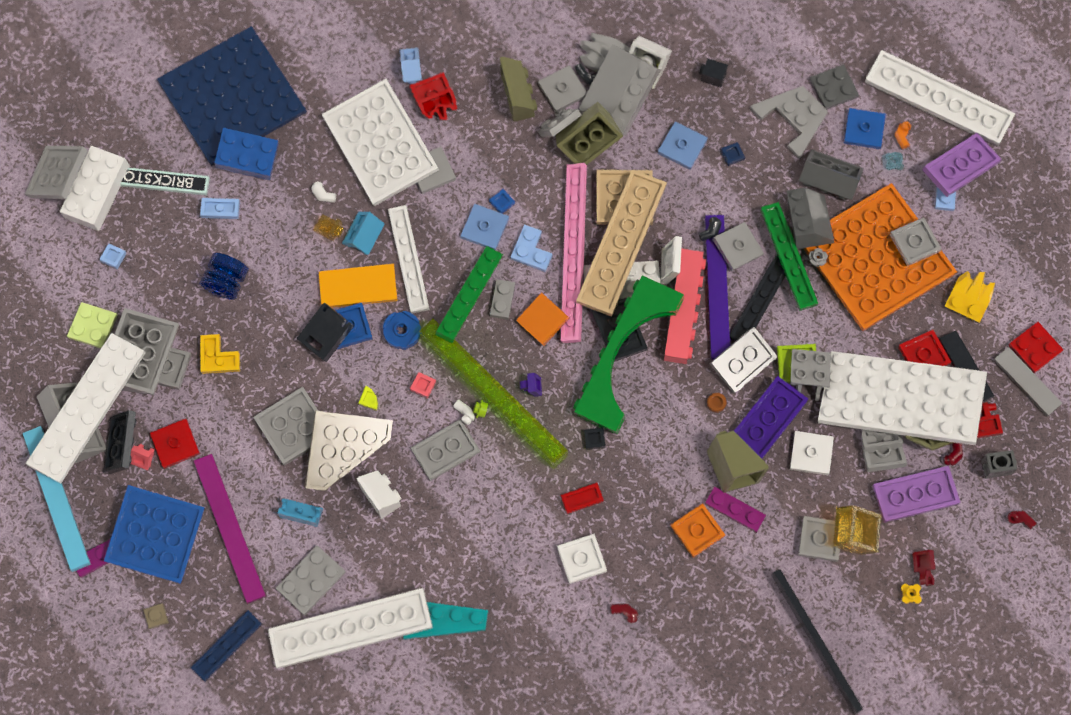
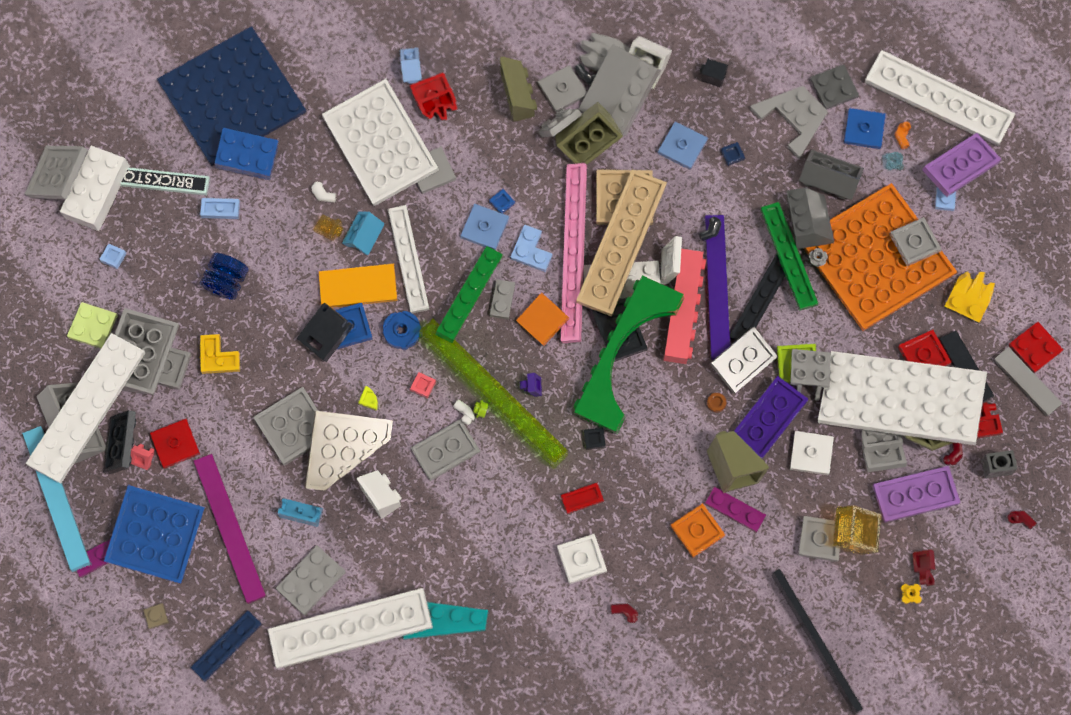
light grey plate [712,222,764,271] -> none

